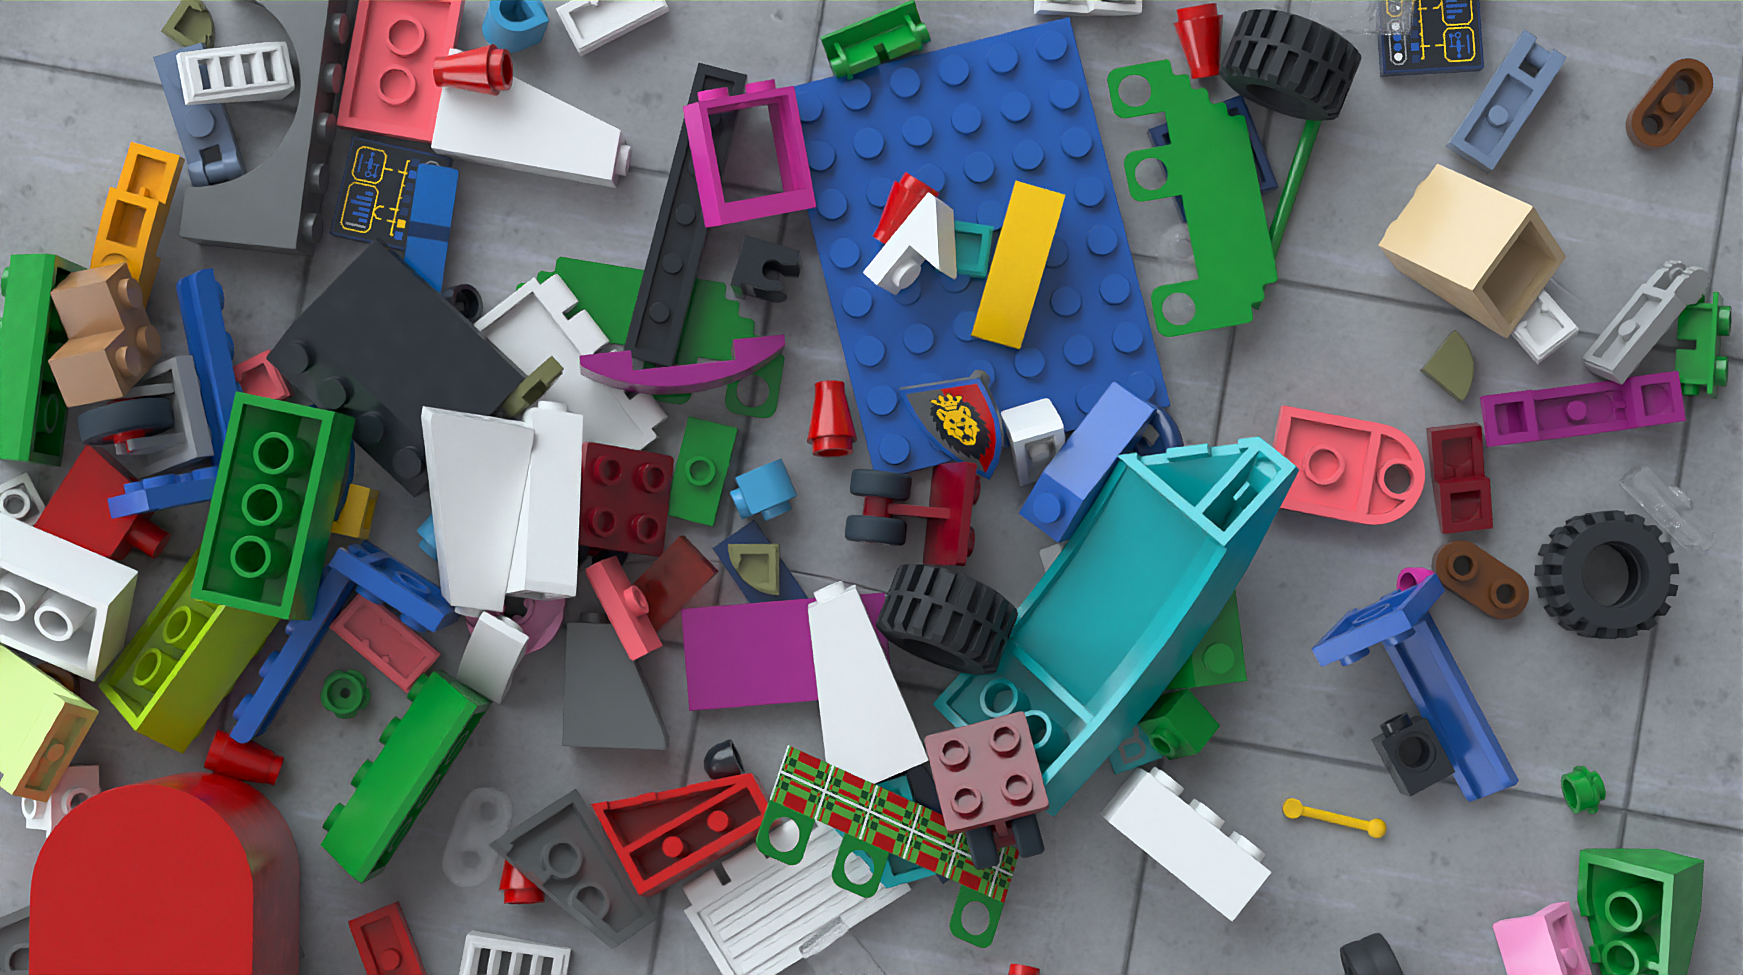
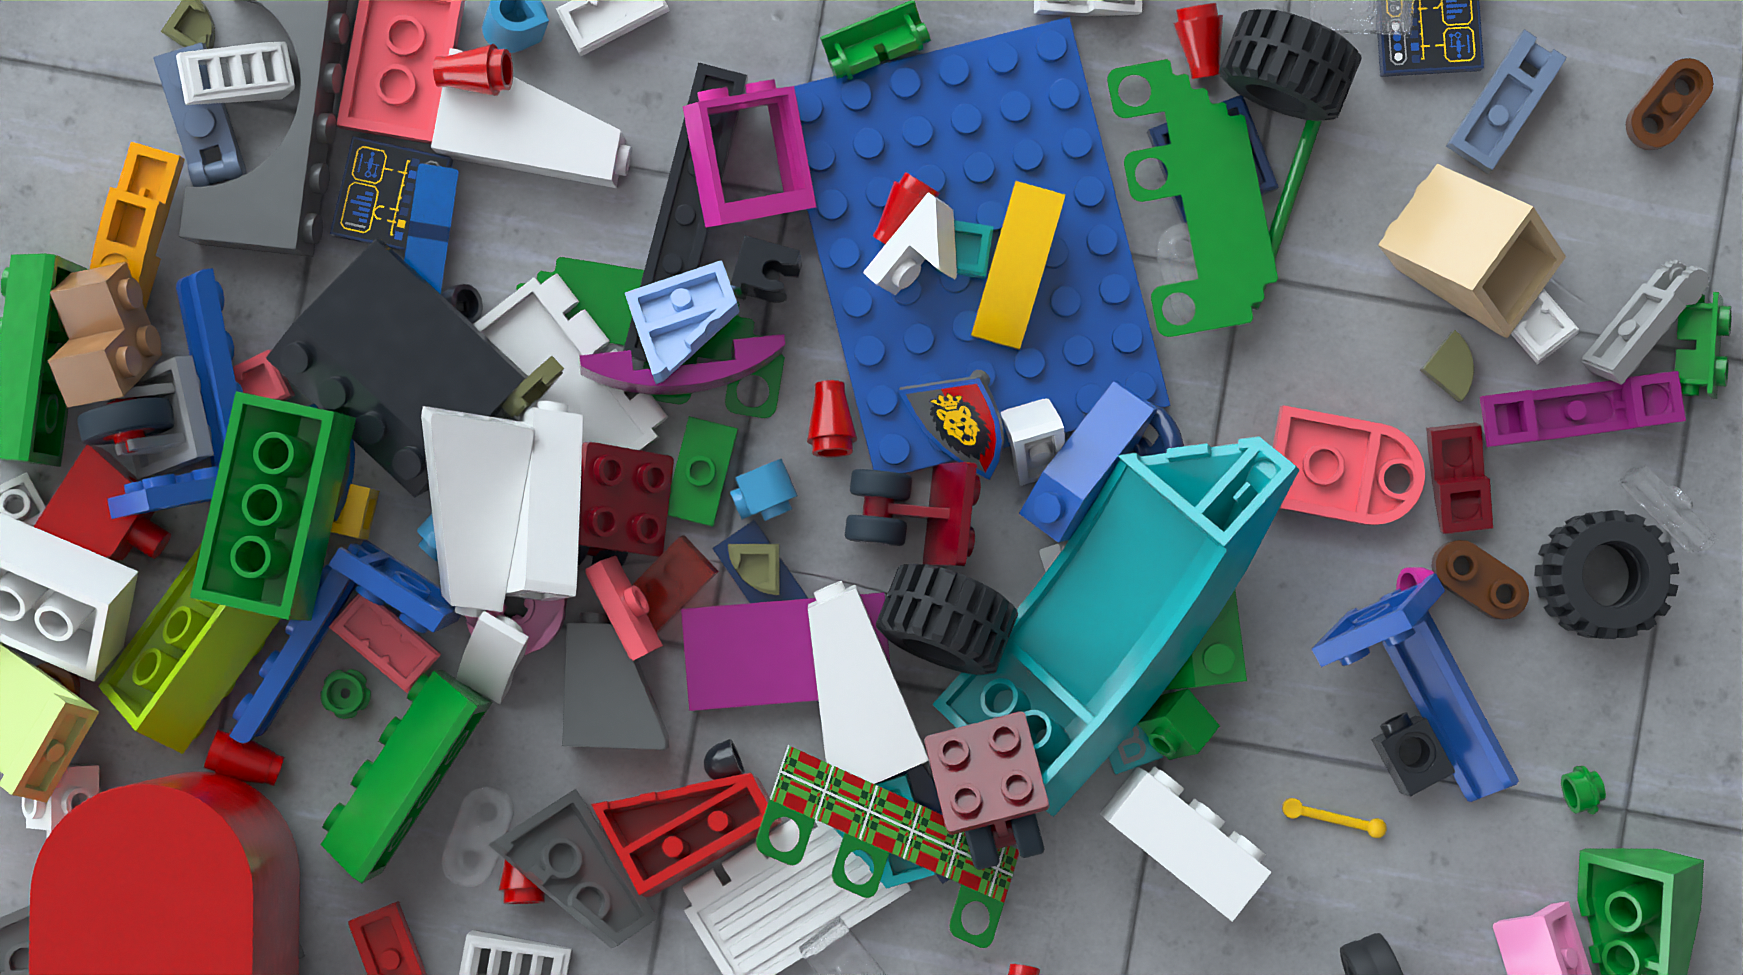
none -> light blue wing [625,260,740,384]

